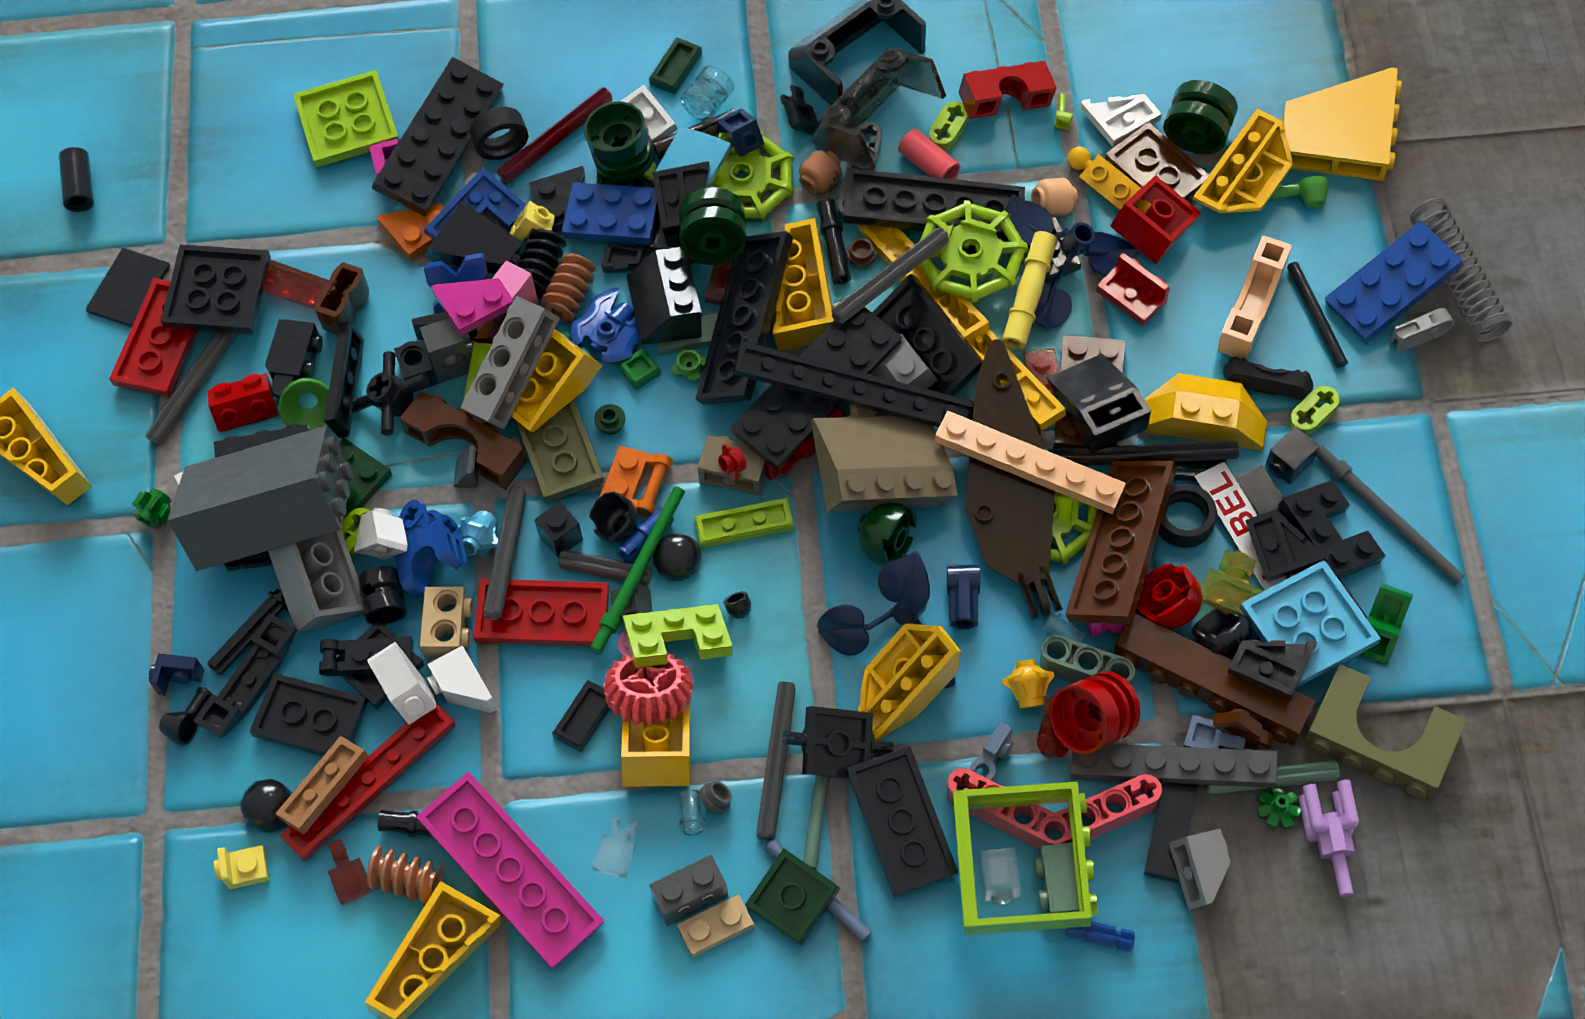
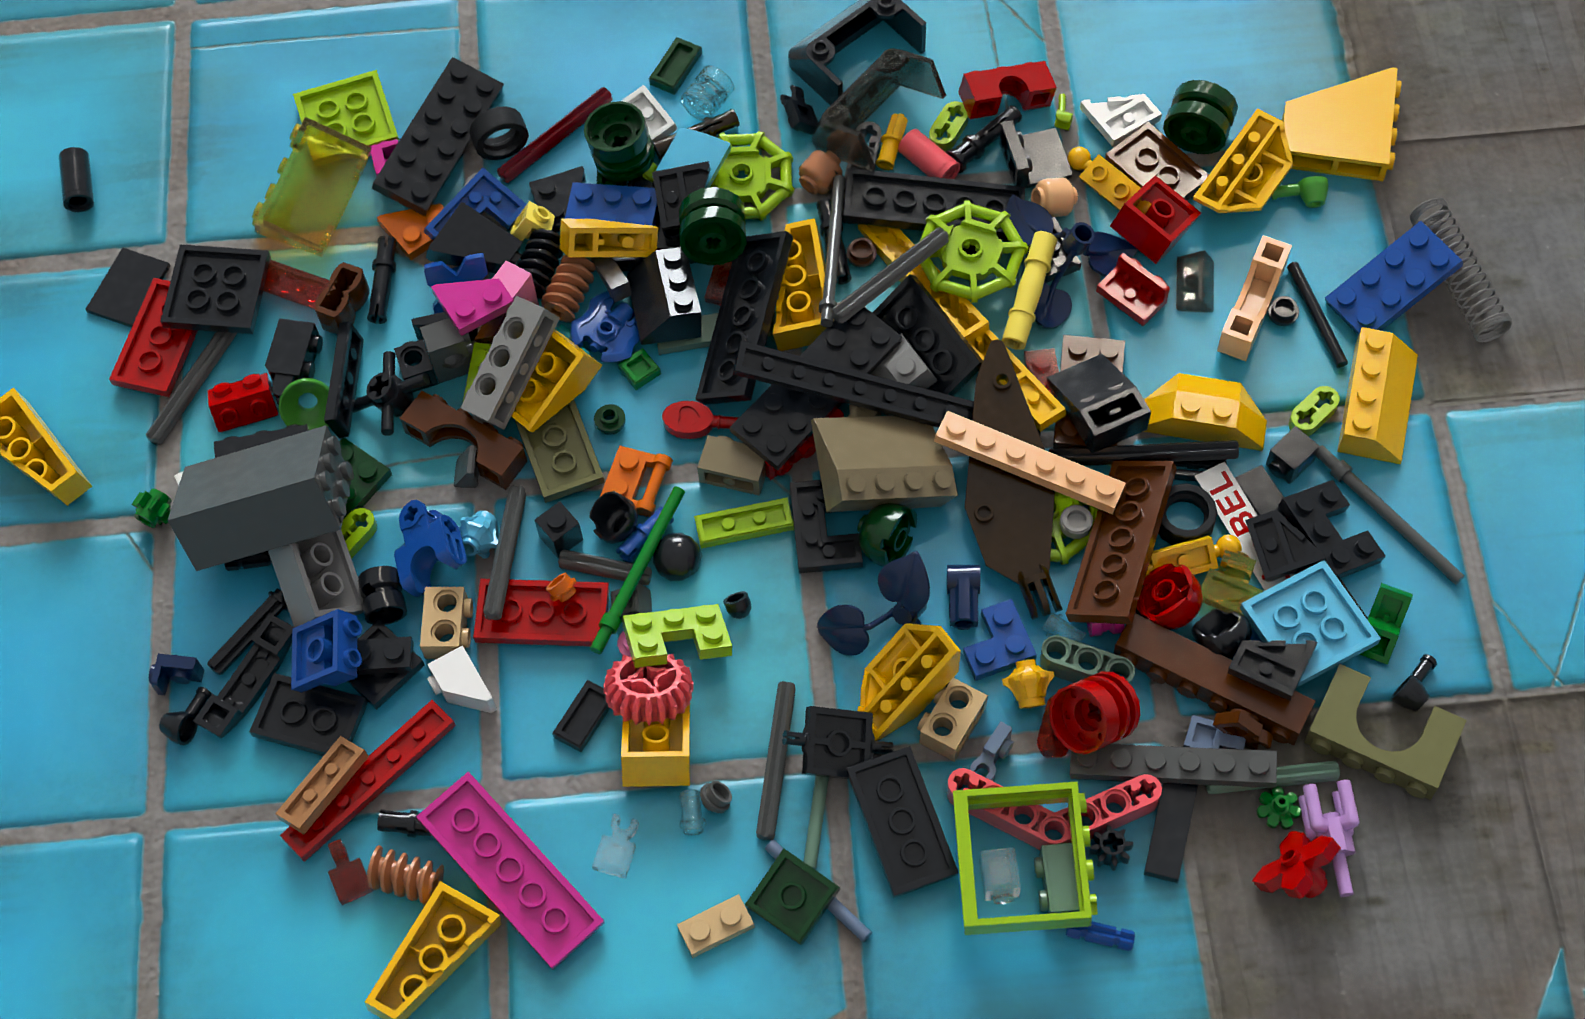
light yellow bracket [214,845,270,890] -> none
black hair [240,778,292,833] -> none
white slope [354,508,408,560] -> none
white slope [367,642,437,725] -> none
dark grey brick [649,854,729,926] -> none
bright green plate [671,349,706,381] -> none
dark blue bracket [717,108,764,157] -> none
red plate [718,444,746,481] -> none
light grey slope [1169,828,1230,910] -> none
black piece [1223,357,1313,399] -> none
light grey piece [1390,308,1455,354] -> none
none -> clear yellow windscreen [252,117,372,257]
none -> blue plate [291,609,362,693]
none -> black pin [367,236,397,324]
none -> orange plate [546,572,576,602]
none -> yellow slope [559,219,658,257]
none -> flat silver piece [591,257,632,303]
none -> red piece [662,401,739,439]
none -> black plate [790,480,863,574]
none -> dark grey bar [819,175,845,327]
none -> yellow axle [876,113,908,170]
none -> tan brick [917,678,988,762]
none -> black pin [946,105,1022,173]
none -> blue plate [963,599,1037,681]
none -> bracket [999,120,1072,189]
none -> light grey tile [1060,505,1093,539]
none -> black gear [1089,825,1133,871]
none -> yellow plate [1146,535,1242,576]
none -> clear smoke slope [1176,250,1214,313]
none -> red plant [1252,831,1341,899]
none -> black plate [1268,296,1299,326]
none -> yellow slope [1337,327,1418,464]
none -> black bar [1391,654,1437,712]

